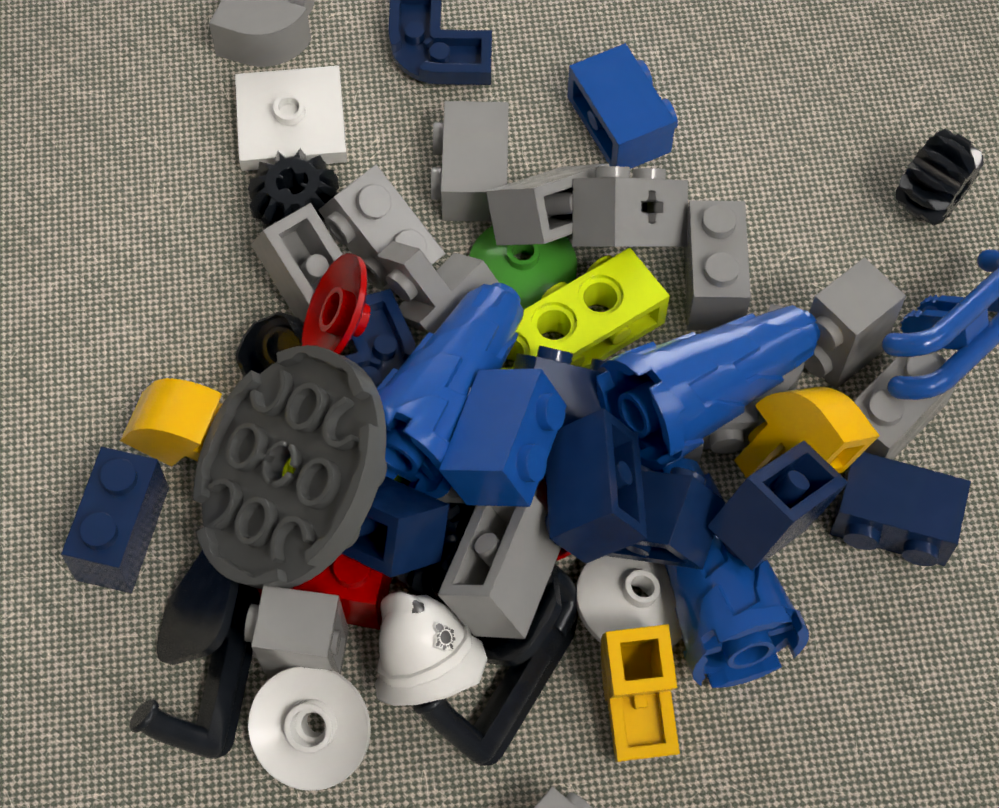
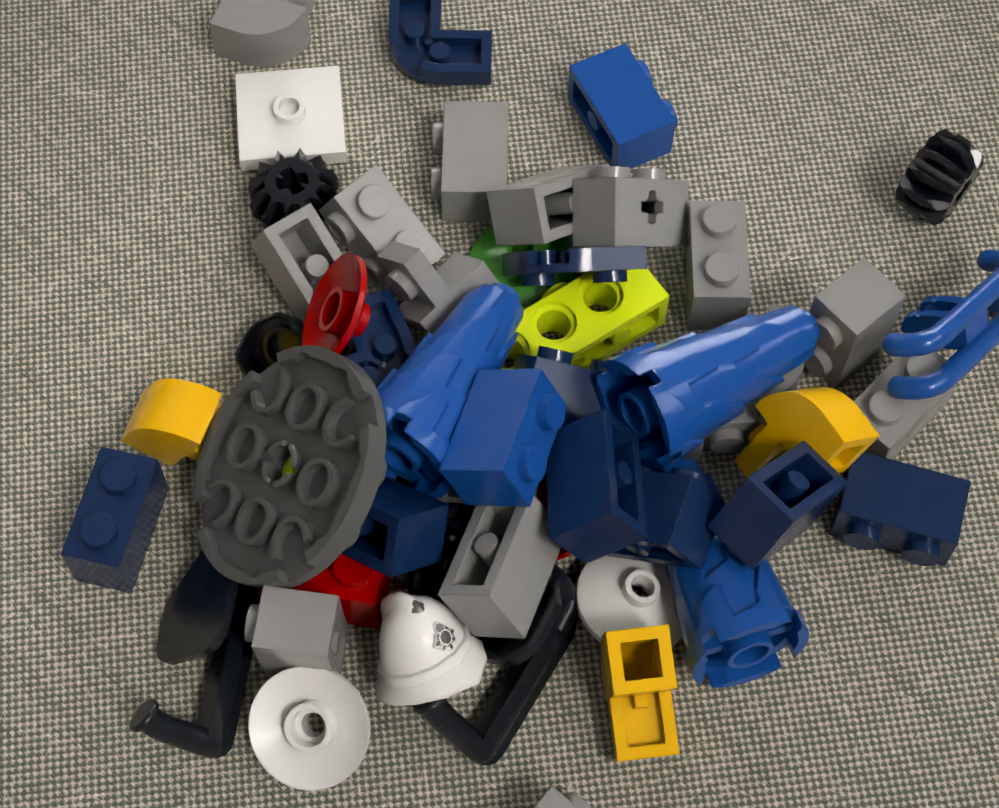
none -> dark blue plate [502,246,647,286]

